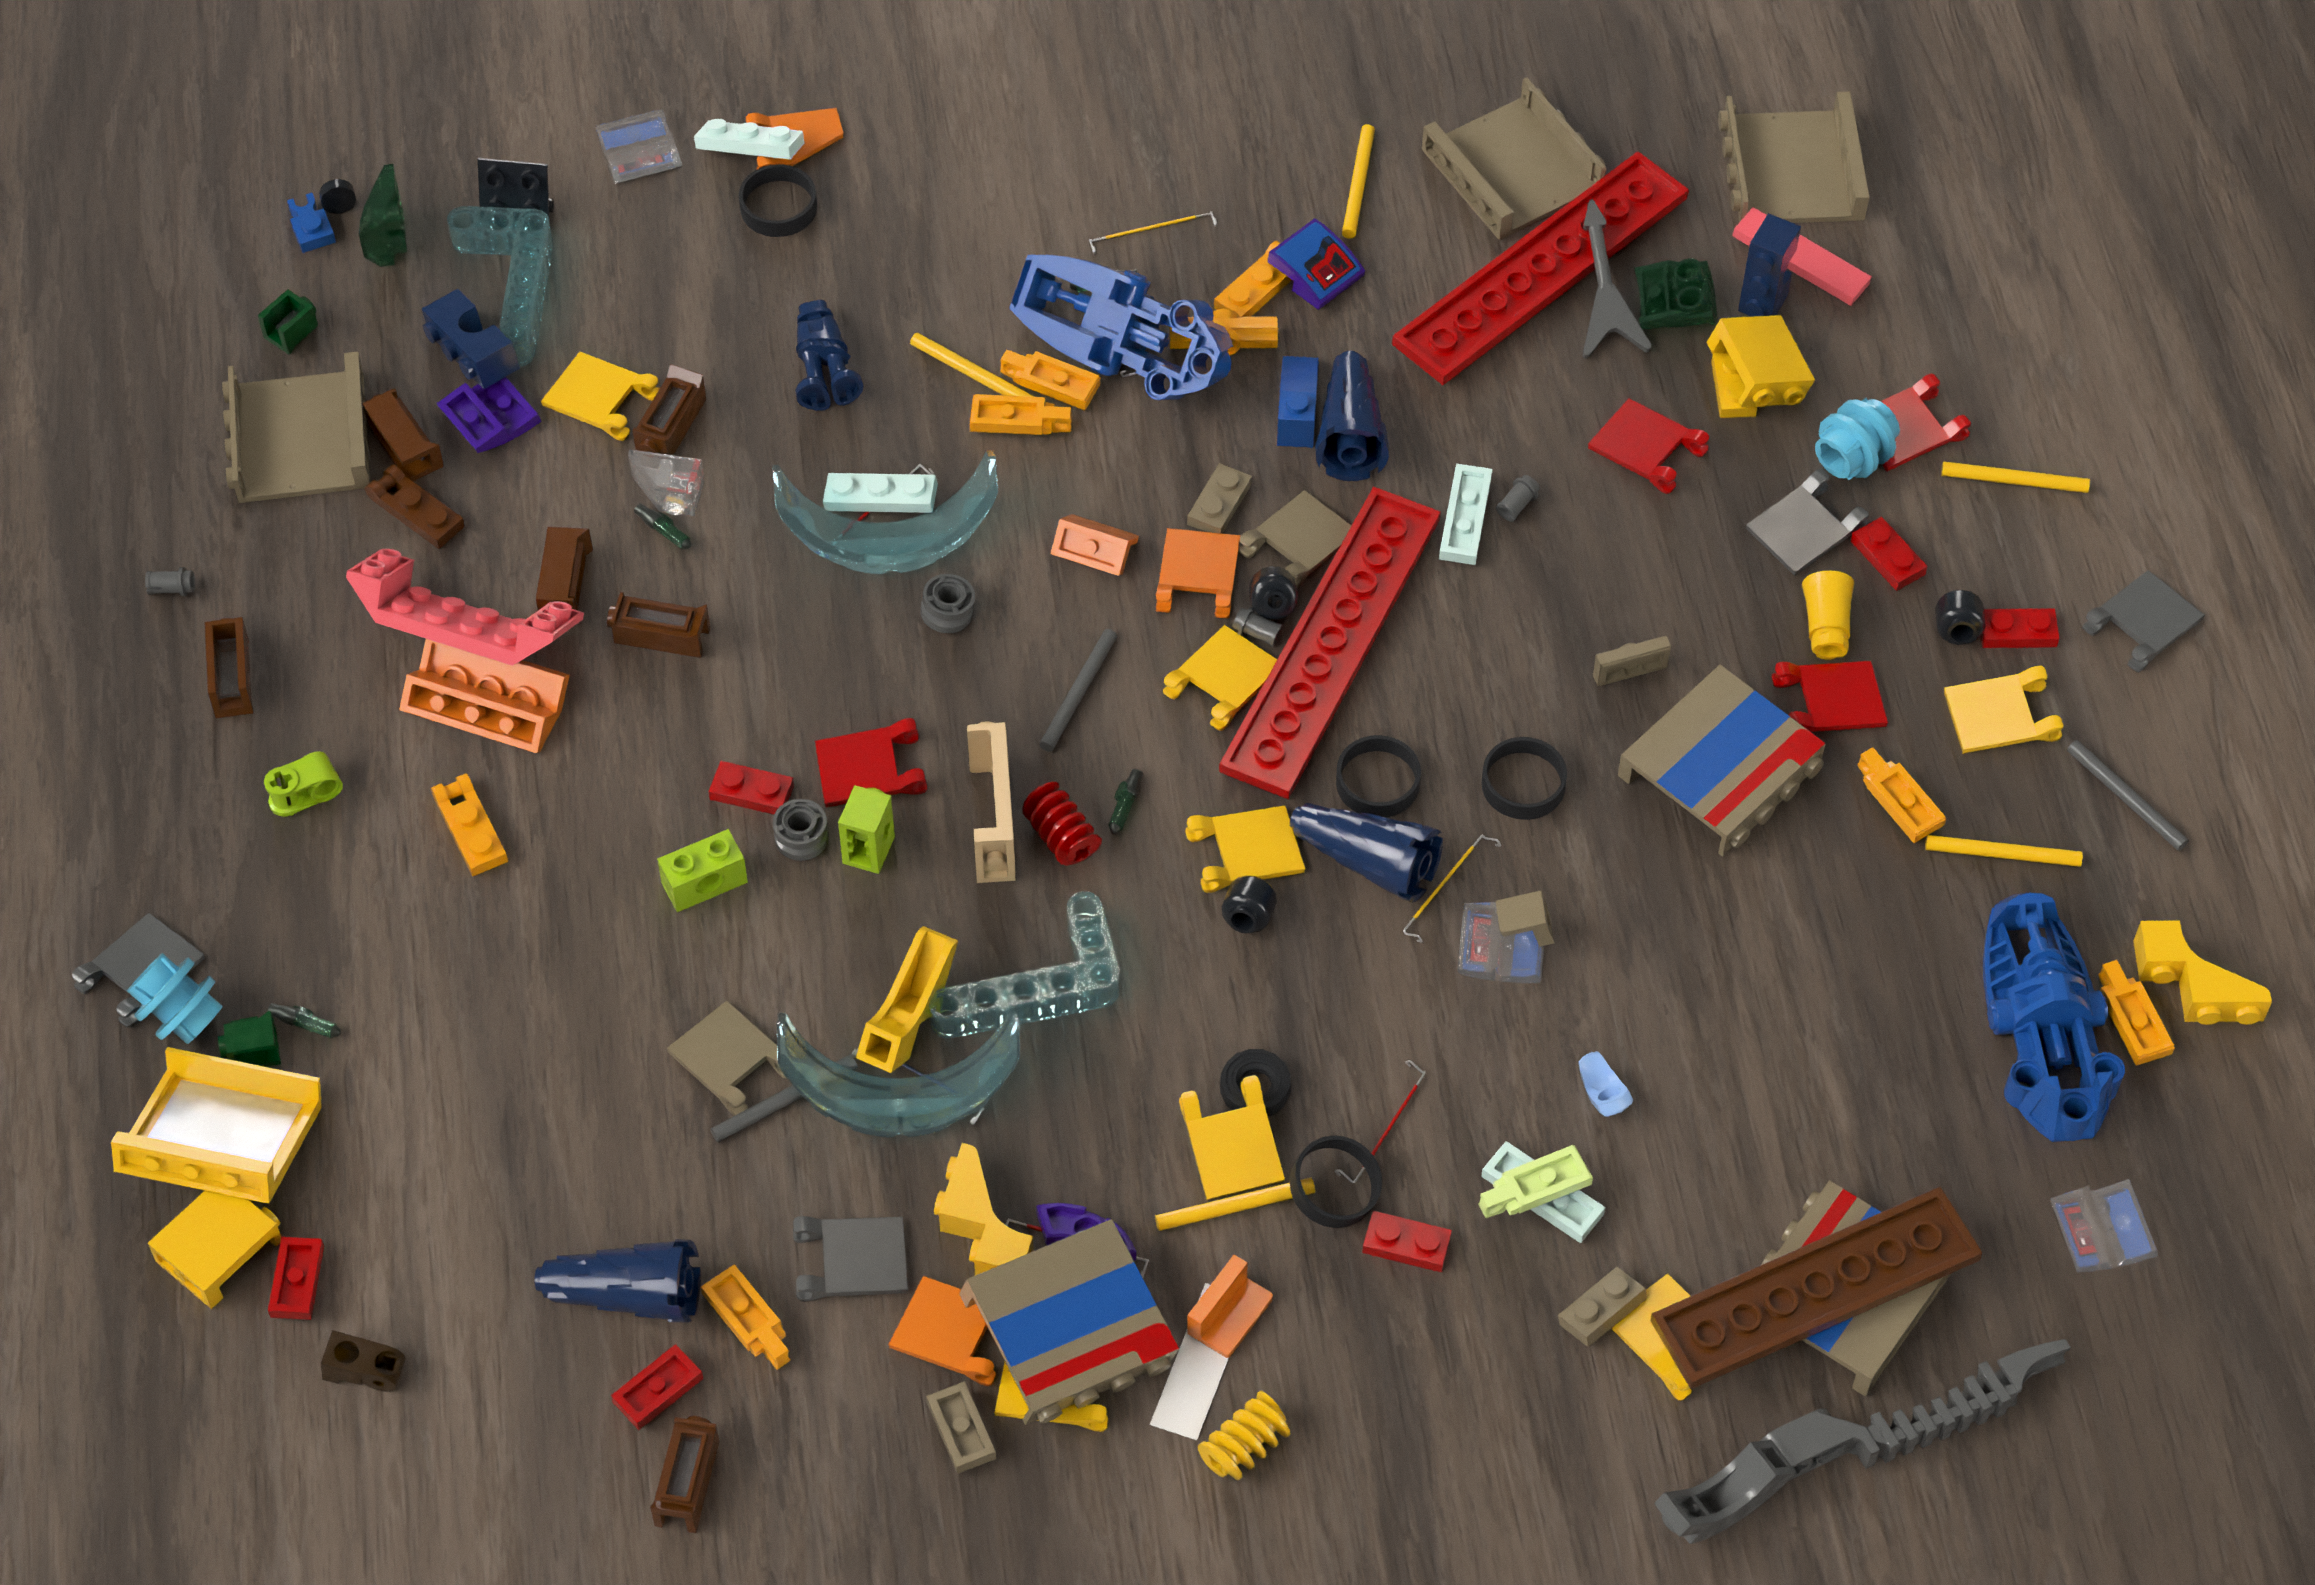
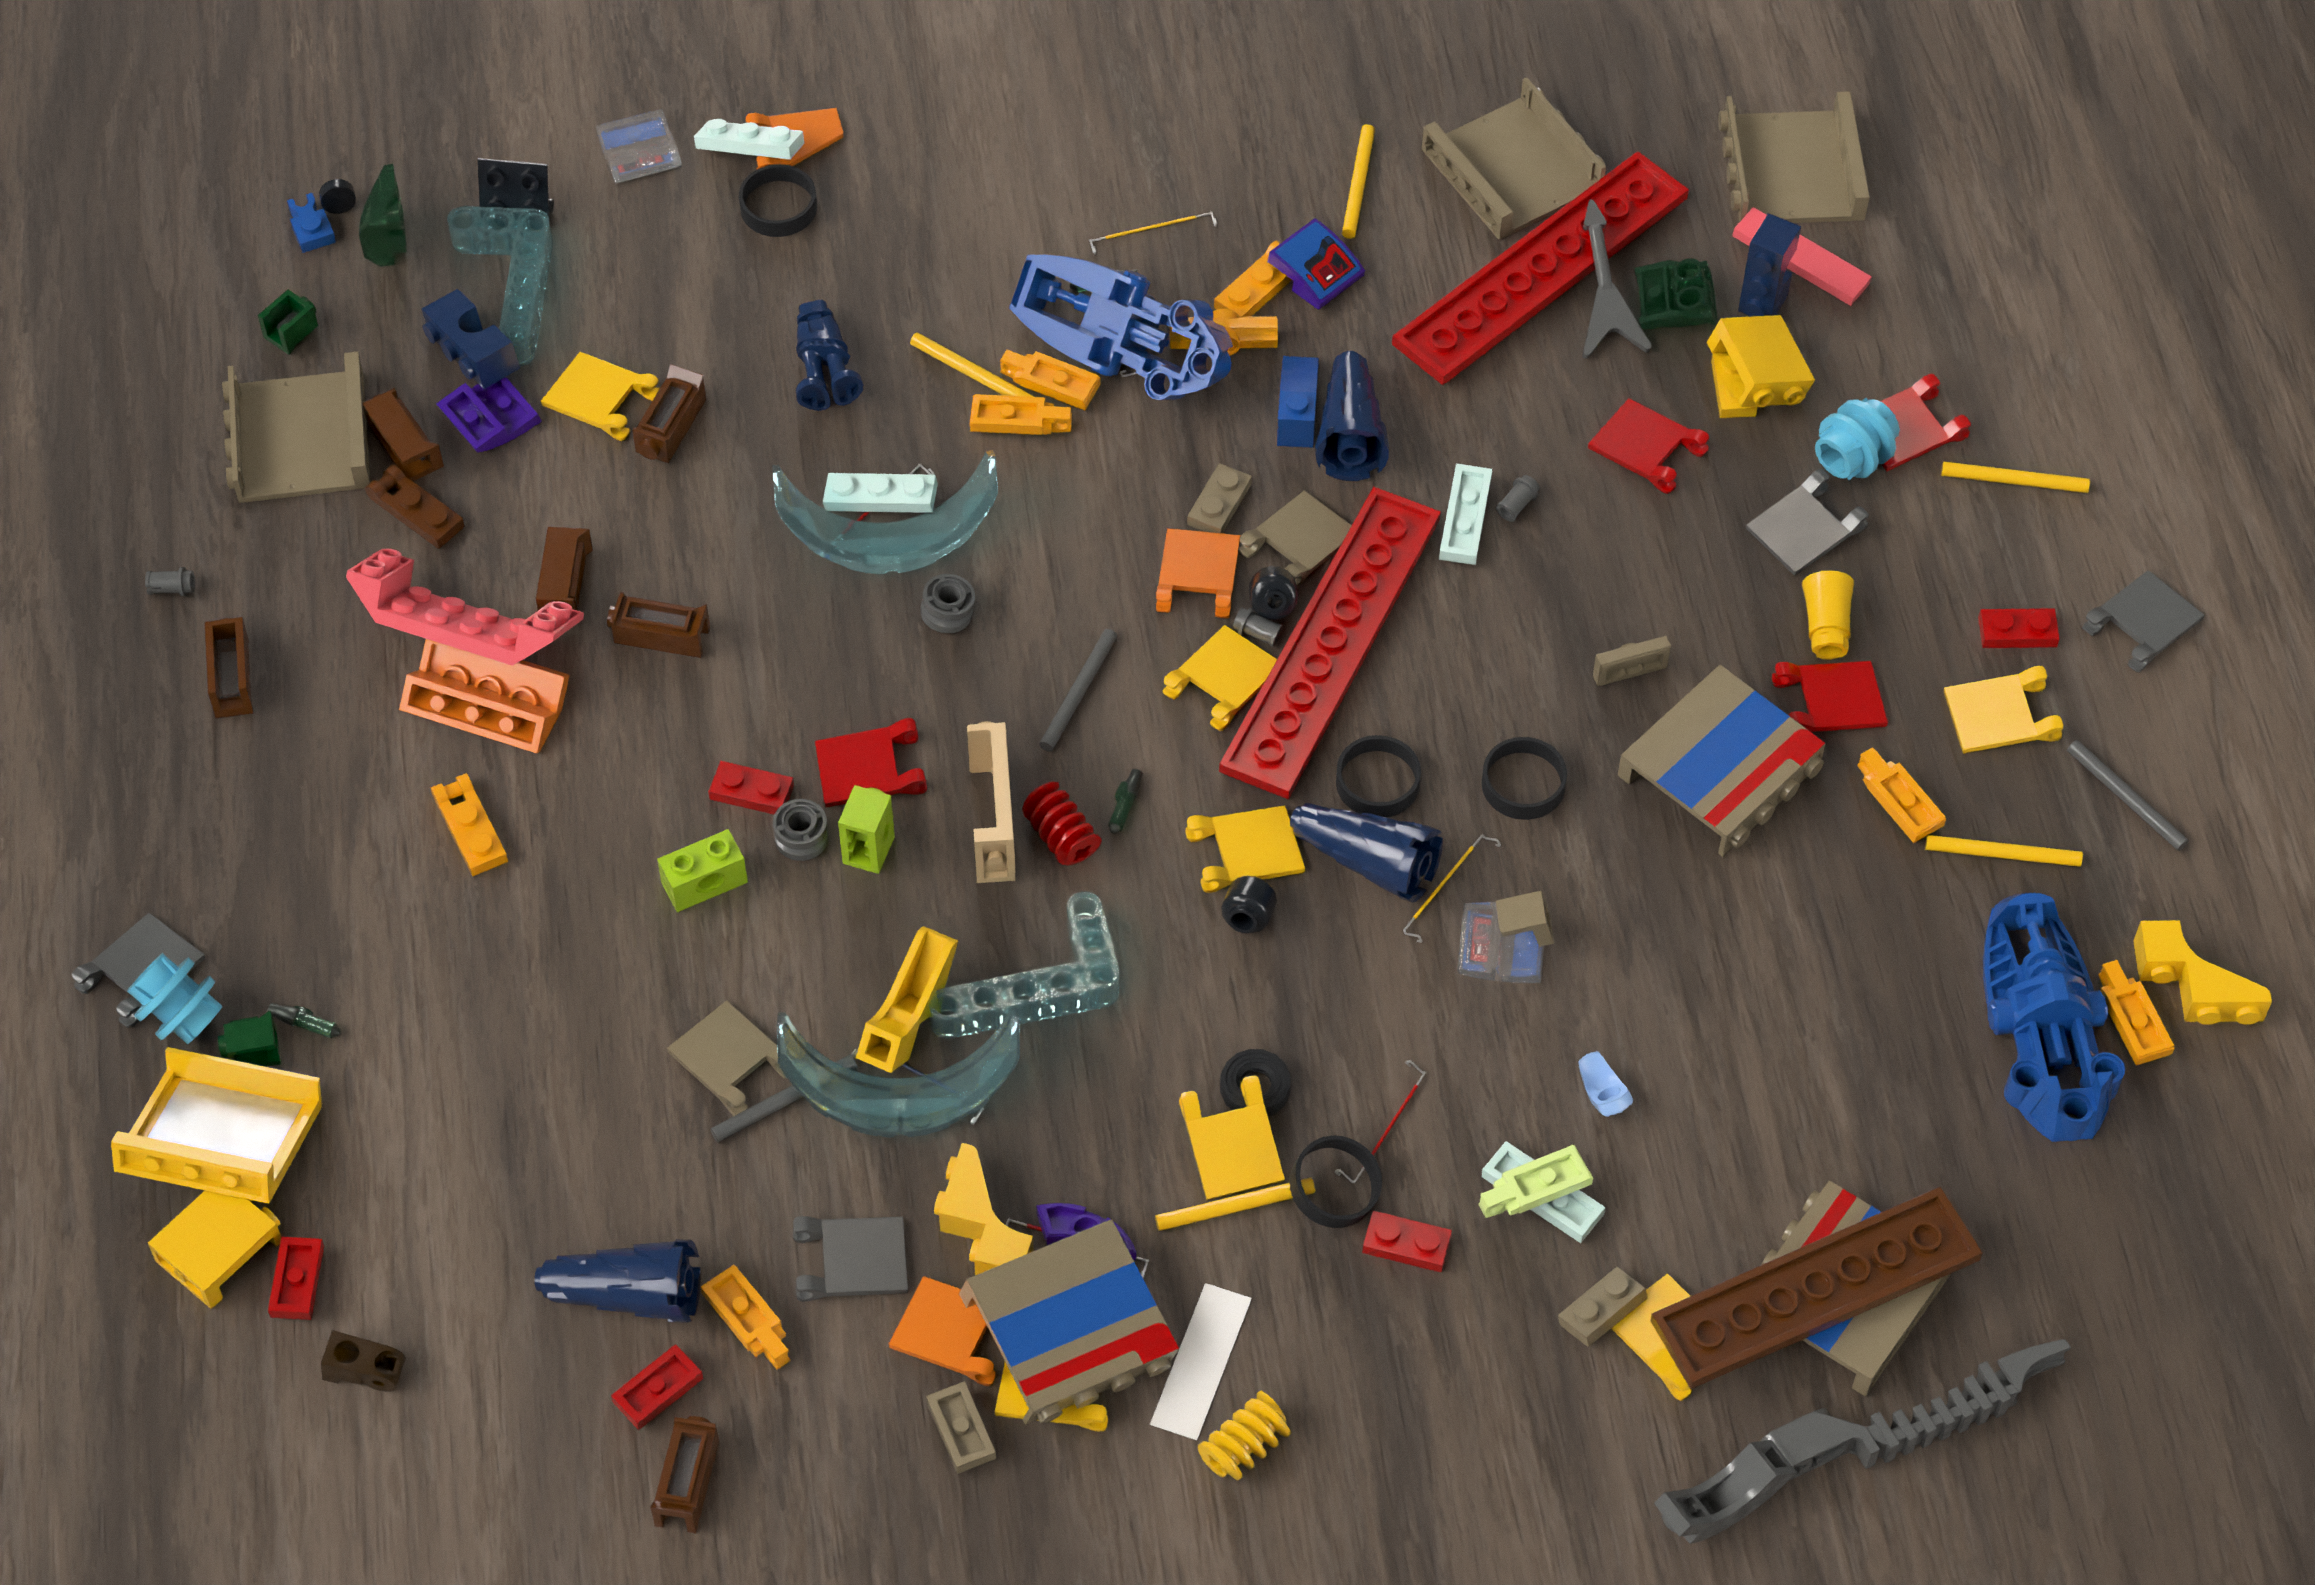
lime piece [264,751,343,817] -> none
clear slope [628,449,705,516] -> none
piece [634,503,692,549] -> none
panel [1050,514,1139,576] -> none
orange panel [1187,1255,1273,1358] -> none
red plate [1851,516,1928,591] -> none
black head [1935,590,1986,645] -> none
clear slope [2050,1179,2158,1273] -> none

